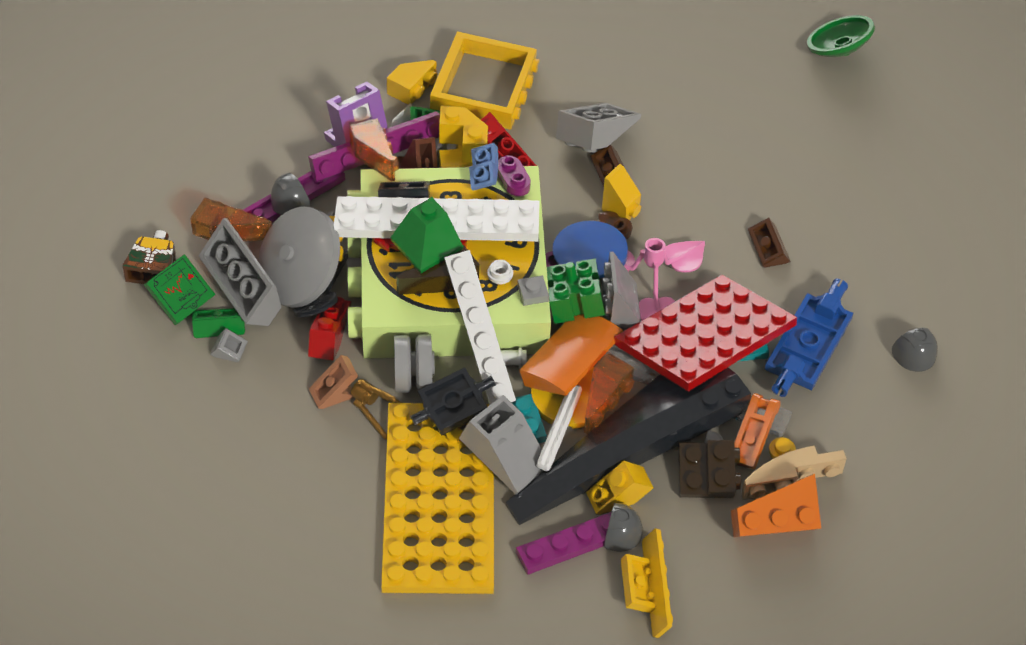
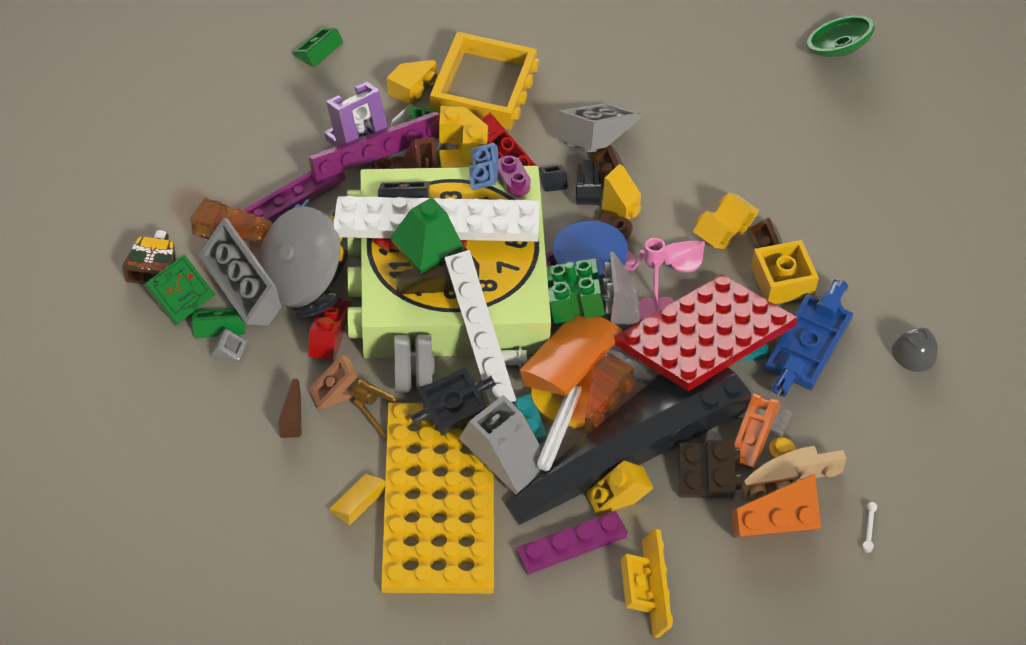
dark grey helmet [271,172,310,215] -> none
clear orange slope [349,118,399,182] -> none
white plate [487,260,513,284] -> none
light grey plate [517,275,549,306] -> none
dark grey helmet [604,503,643,552] -> none
none -> reddish brown slope [278,379,302,438]
none -> green slope [293,28,343,67]
none -> yellow slope [329,474,386,526]
none -> black slope [539,165,568,192]
none -> black piece [576,160,601,205]
none -> yellow brick [693,192,760,249]
none -> yellow brick [751,240,819,304]
none -> white hinge [862,502,877,553]

